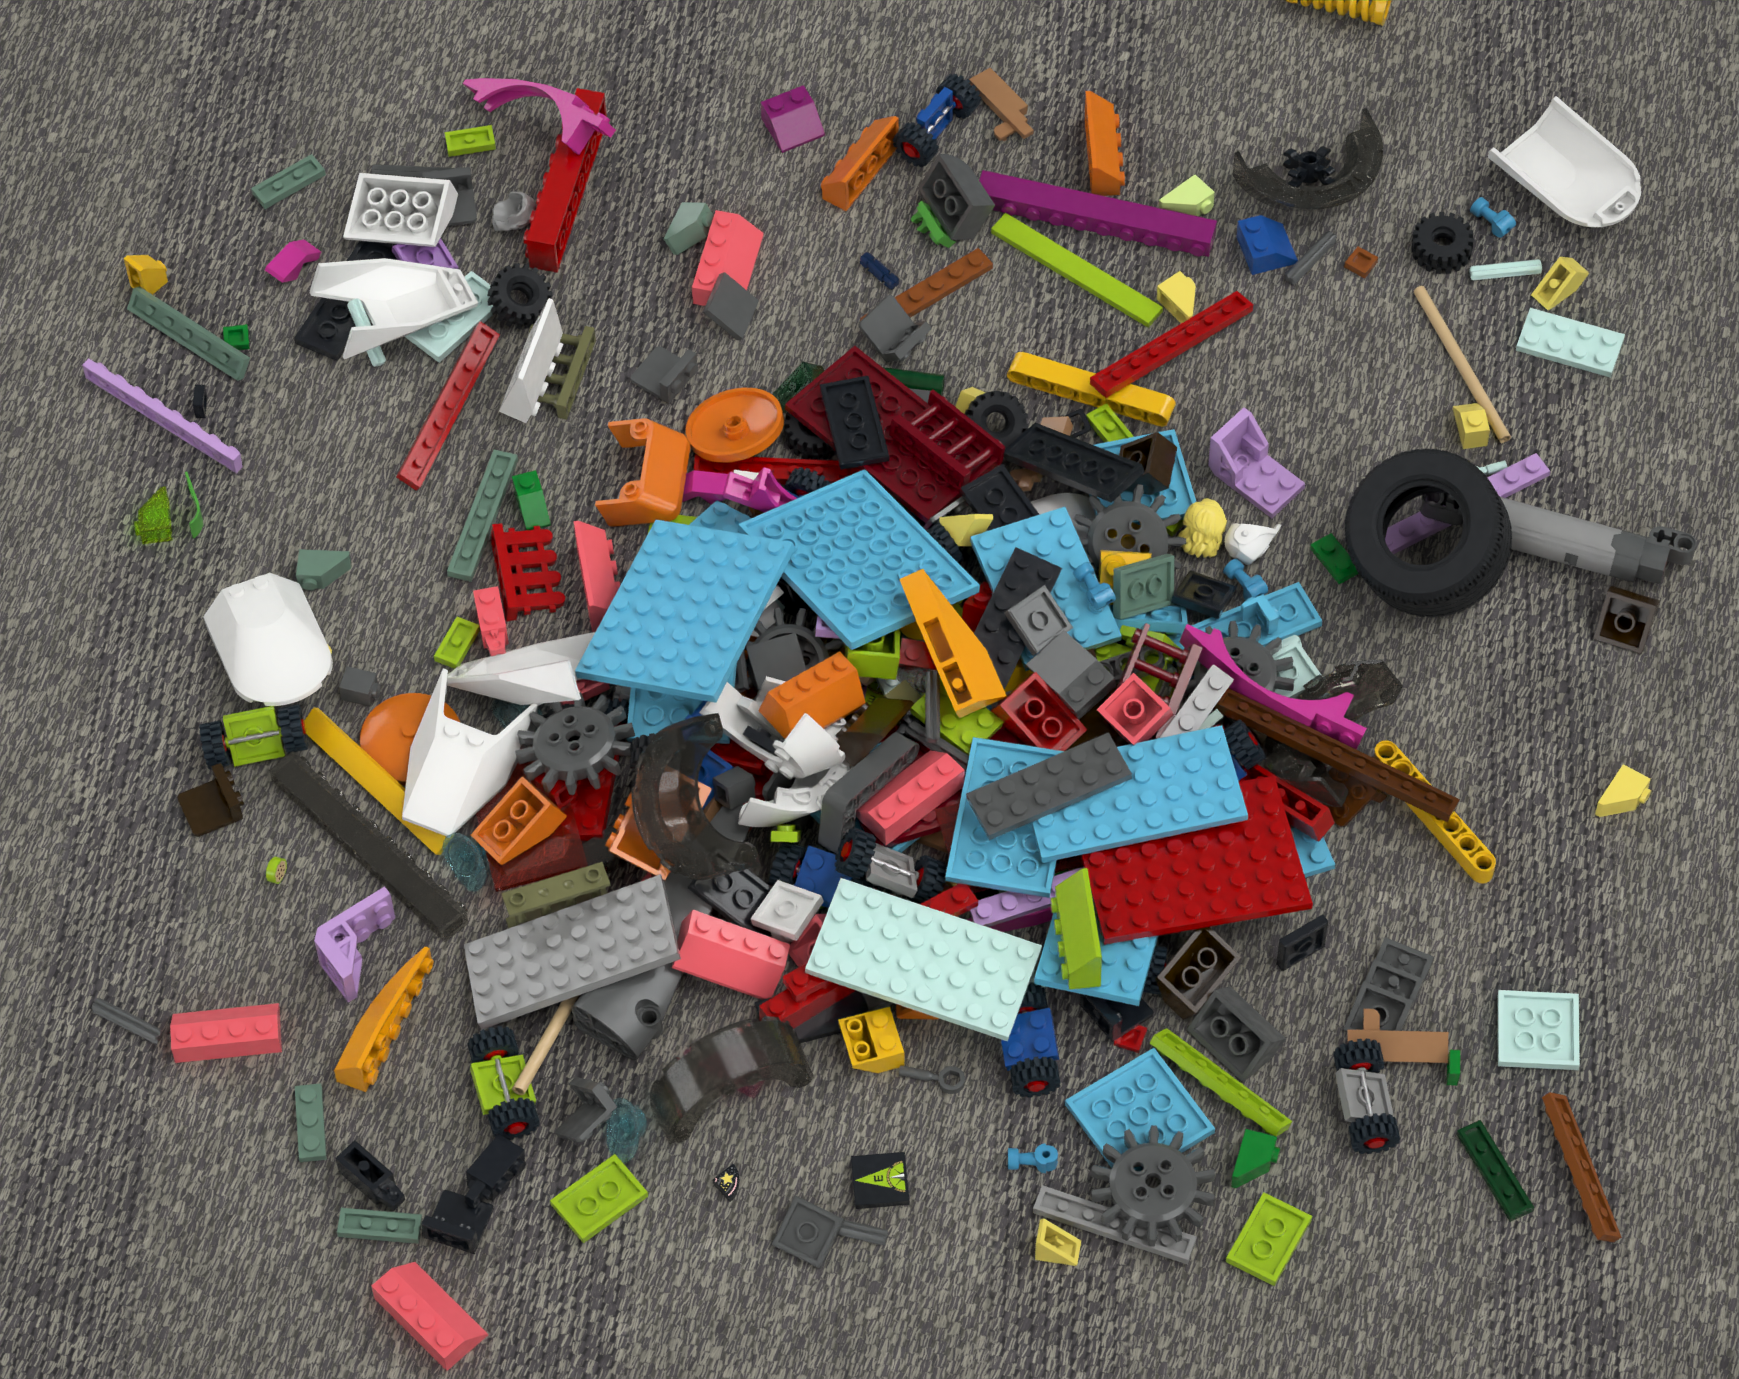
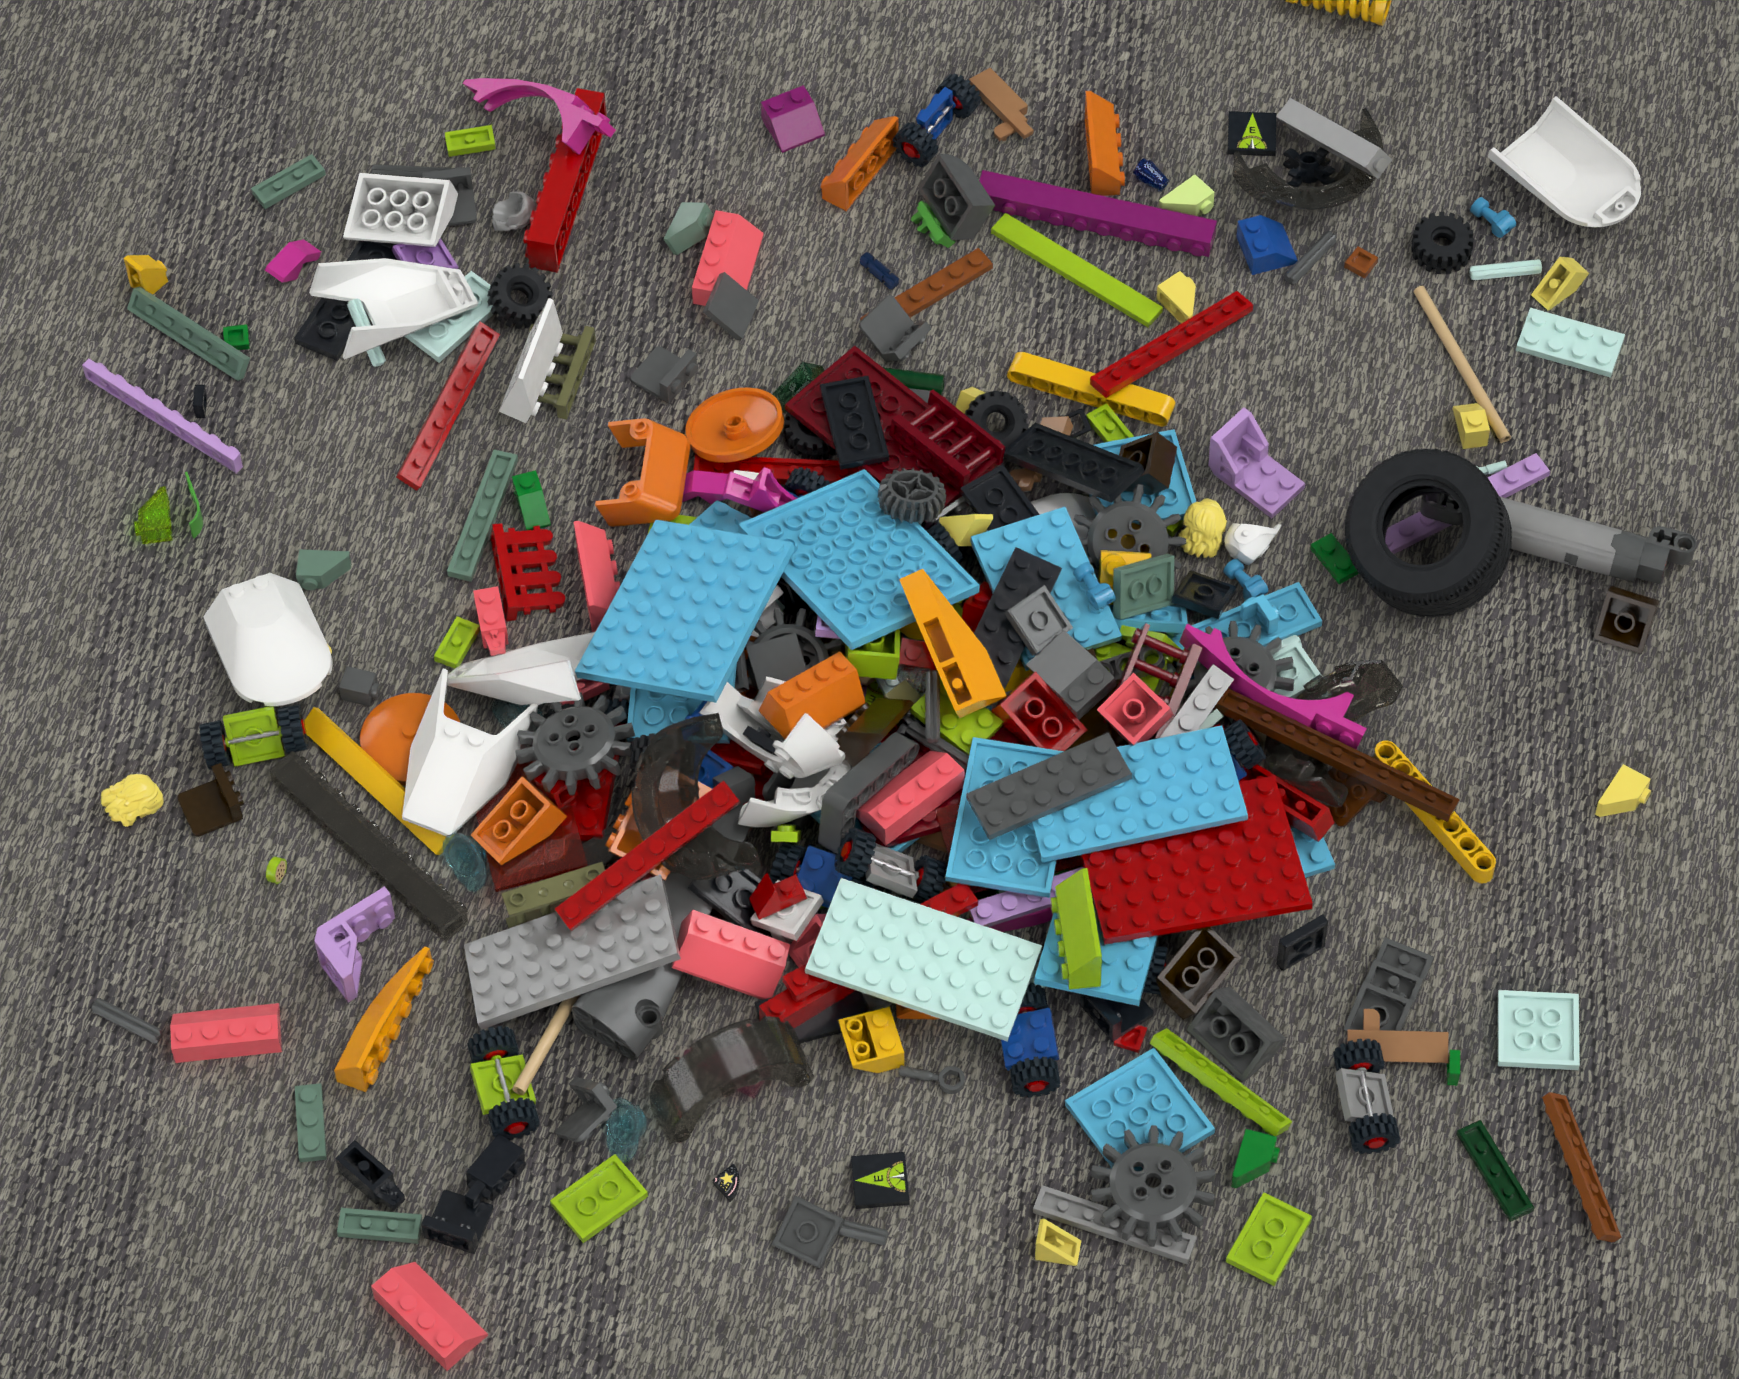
dark azure leg [1008,1143,1058,1174] -> none
none -> light yellow hair [101,774,164,827]
none -> red plate [555,780,741,931]
none -> red slope [749,873,807,920]
none -> dark grey gear [878,468,946,524]
none -> clear blue cone [1133,158,1169,191]
none -> black tile [1227,111,1277,156]
none -> light grey brick [1276,98,1392,179]

